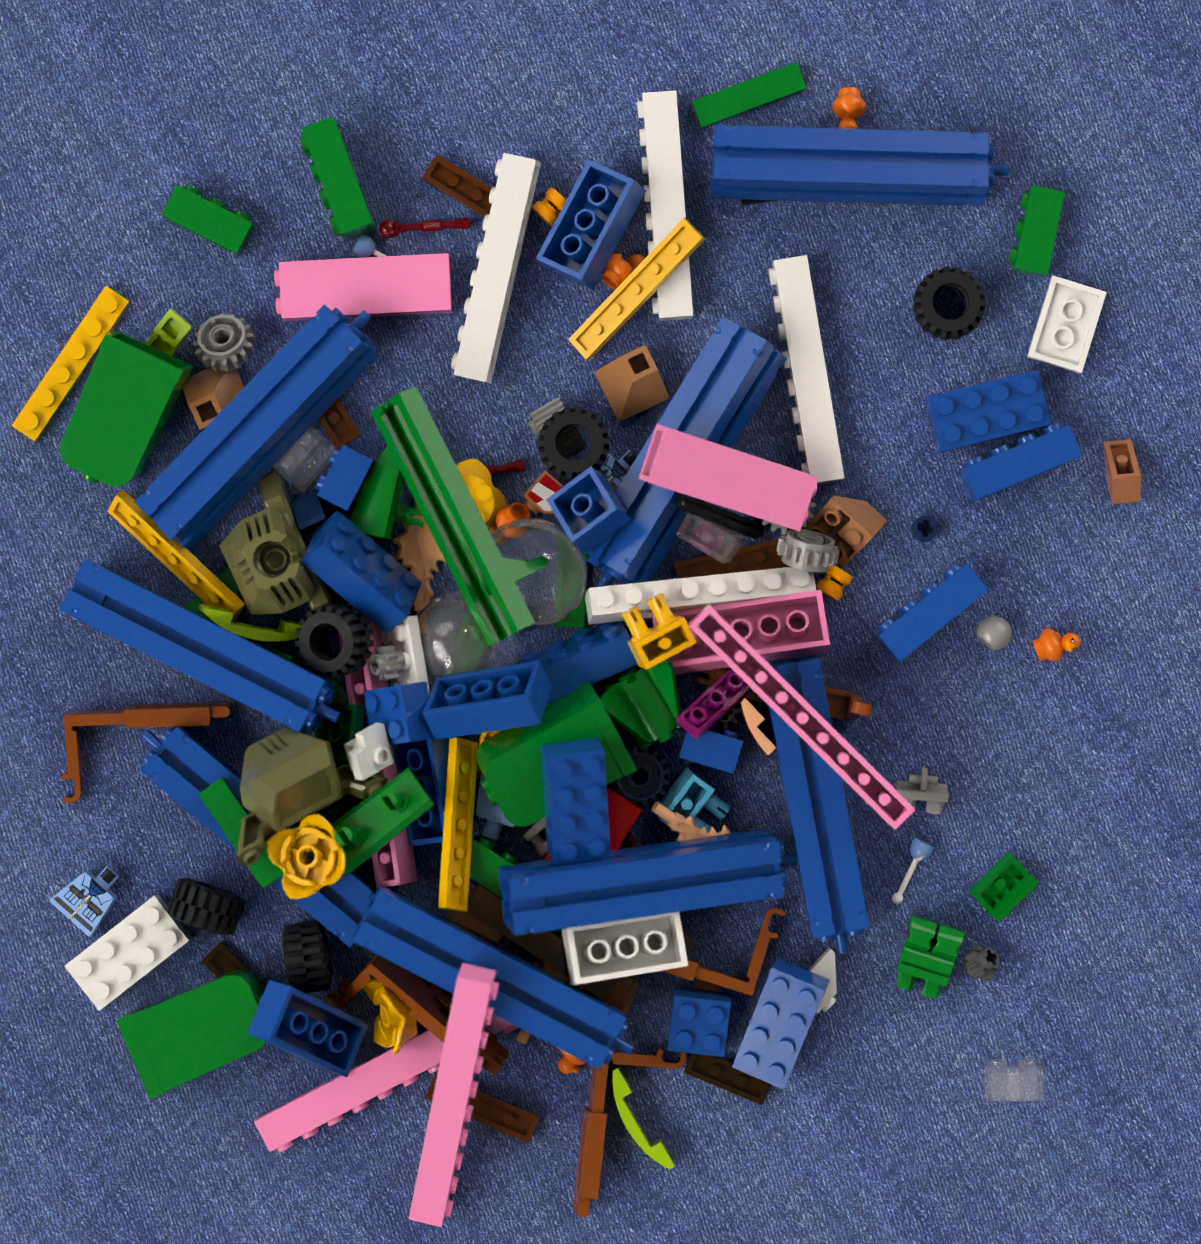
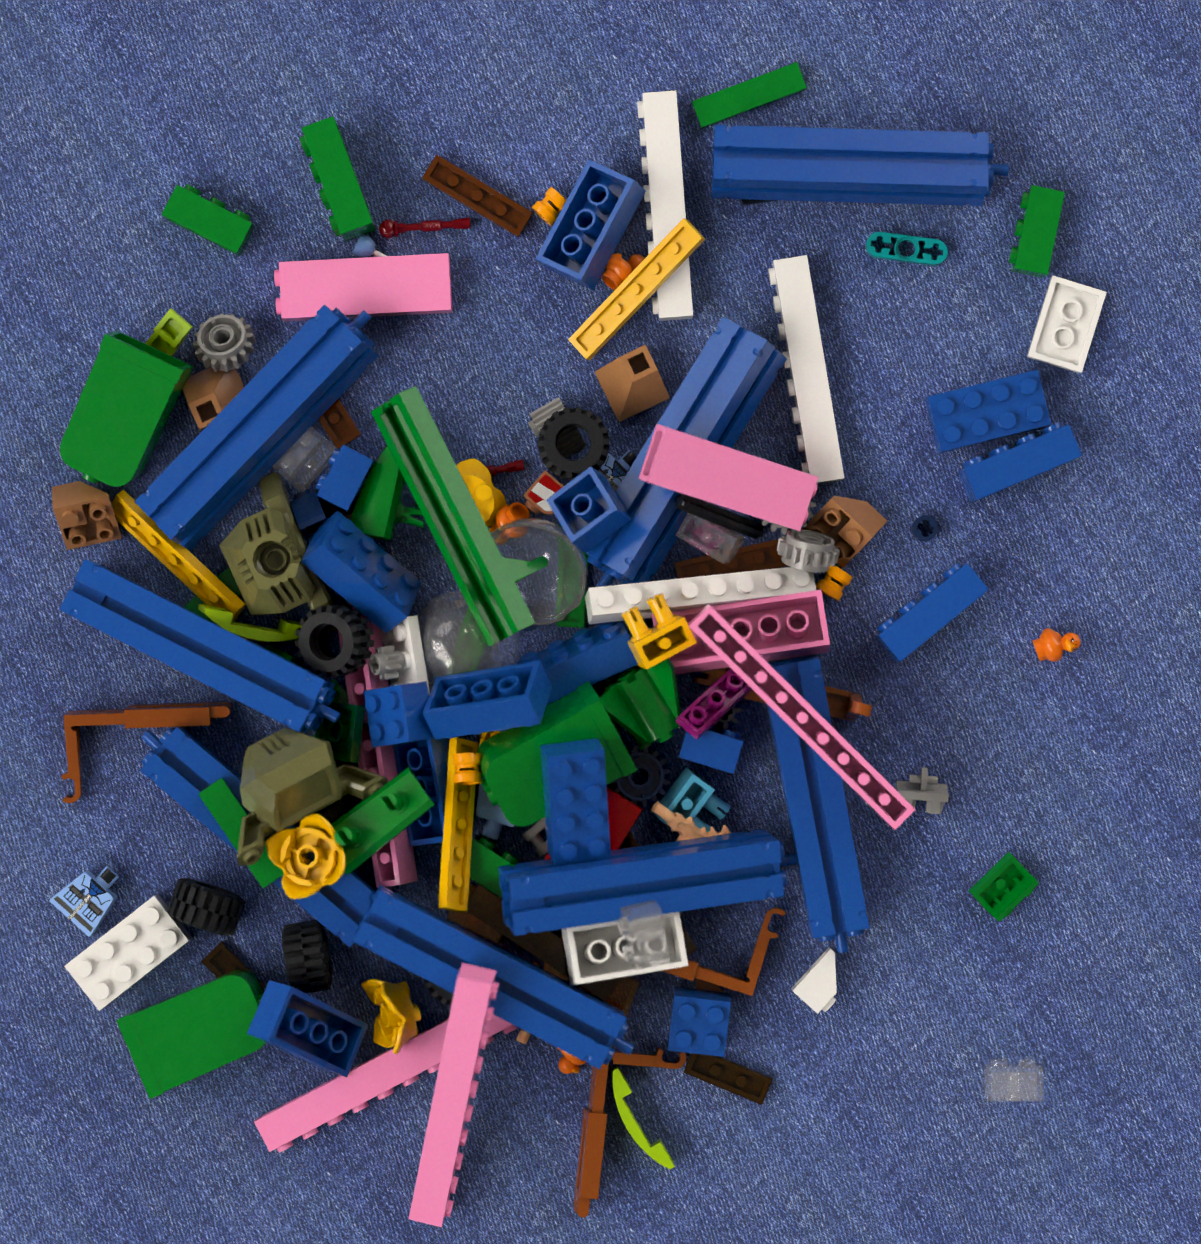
yellow plate [12,286,131,442] -> none
dark orange hinge [326,954,510,1075] -> none
white brick [344,722,394,781] -> none
light nougat piece [393,501,446,633] -> none
reddish brown plate [425,1071,540,1143] -> none
white brick [451,153,541,384] -> none
brick [732,957,830,1090] -> none
light nougat slope [739,698,776,755] -> none
orange animal [832,87,866,129] -> none
hinge [892,837,935,904] -> none
green hips [896,914,965,999] -> none
black tyre [912,266,986,341] -> none
dark grey gear [965,944,1000,981] -> none
light grey piece [976,615,1011,651] -> none
nougat slope [1103,439,1141,504] -> none
none -> medium nougat slope [52,481,122,550]
none -> light orange wheel [453,753,482,785]
none -> clear brick [618,900,670,970]
none -> teal beam [865,232,948,266]

